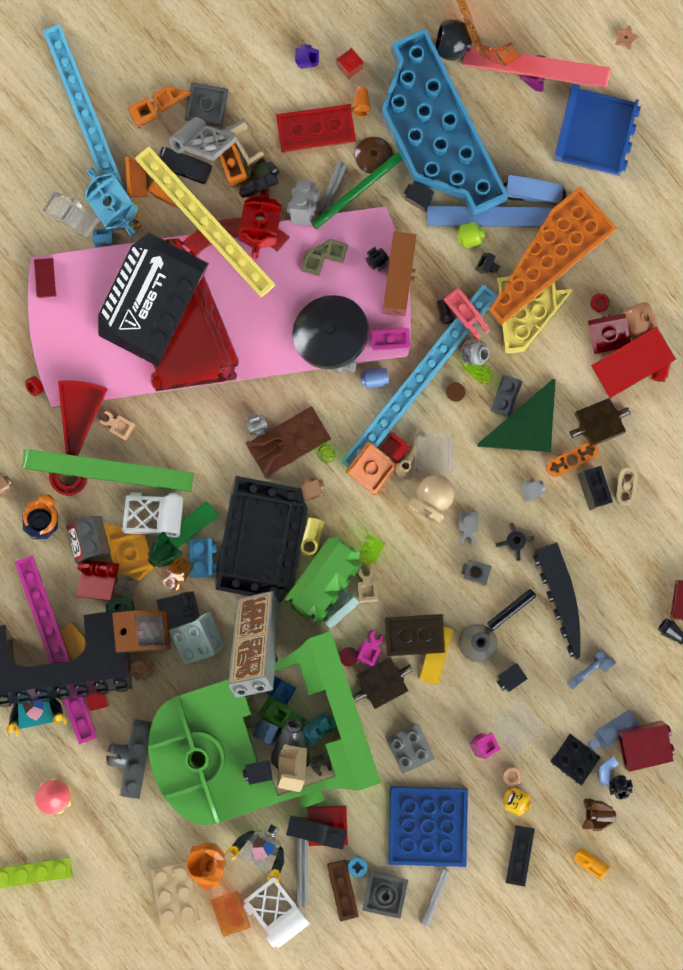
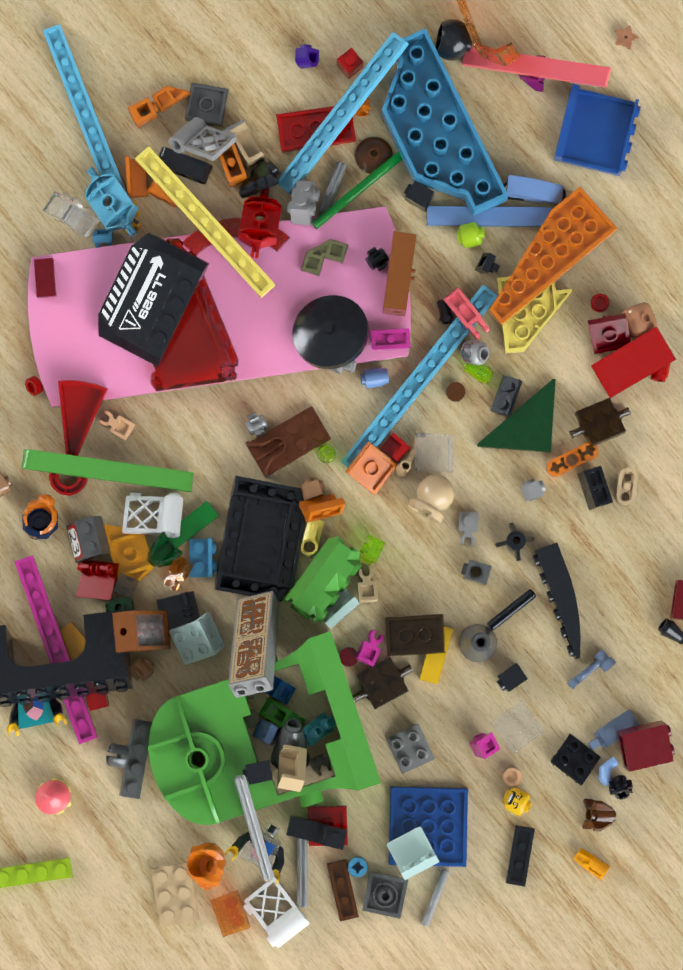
none -> light grey axle [234,774,274,881]
none -> medium azure plate [278,32,409,195]
none -> orange panel [299,494,345,523]
none -> light aqua bracket [387,826,439,880]

